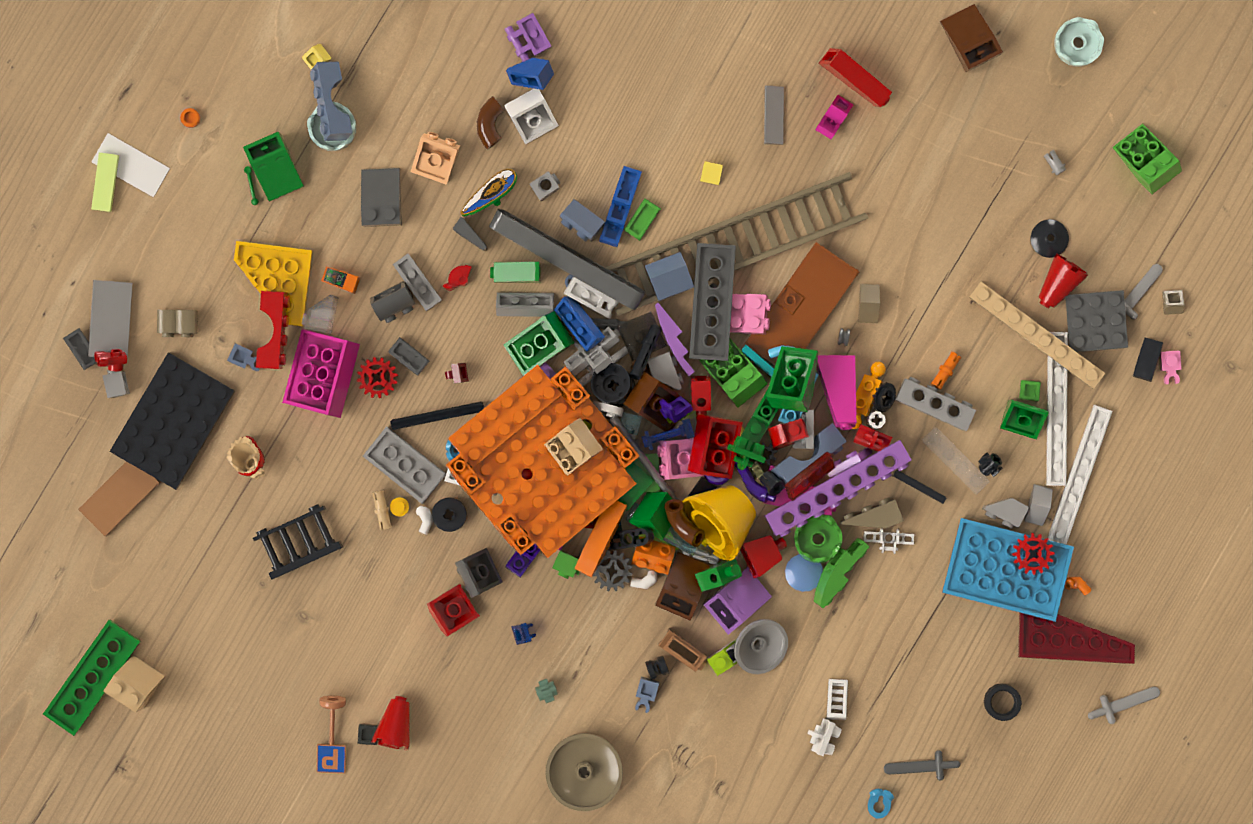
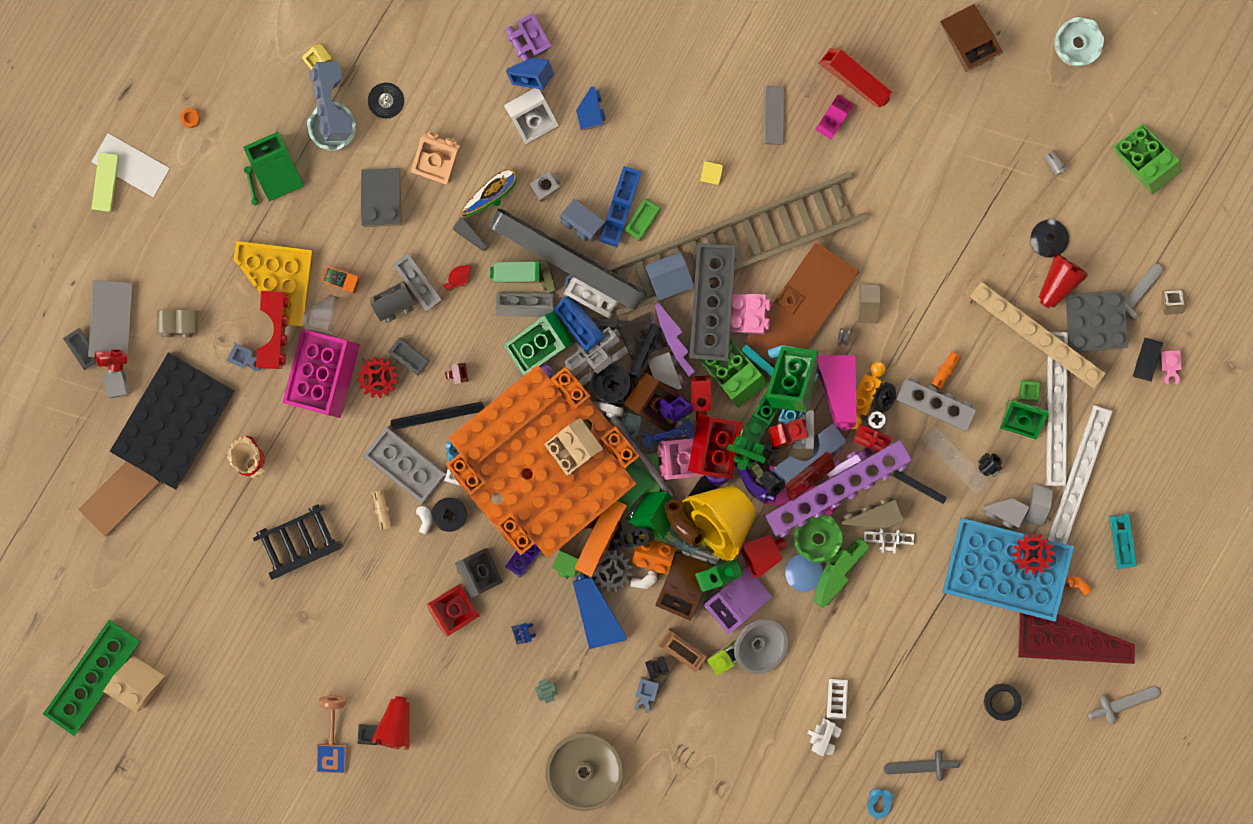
yellow plate [390,497,409,517] -> none
reddish brown cylinder [476,96,505,150] -> none
none -> black sticker [368,82,404,119]
none -> olive plate [540,260,557,293]
none -> blue slope [573,574,627,649]
none -> blue slope [576,86,606,131]
none -> teal plate [1108,513,1137,569]

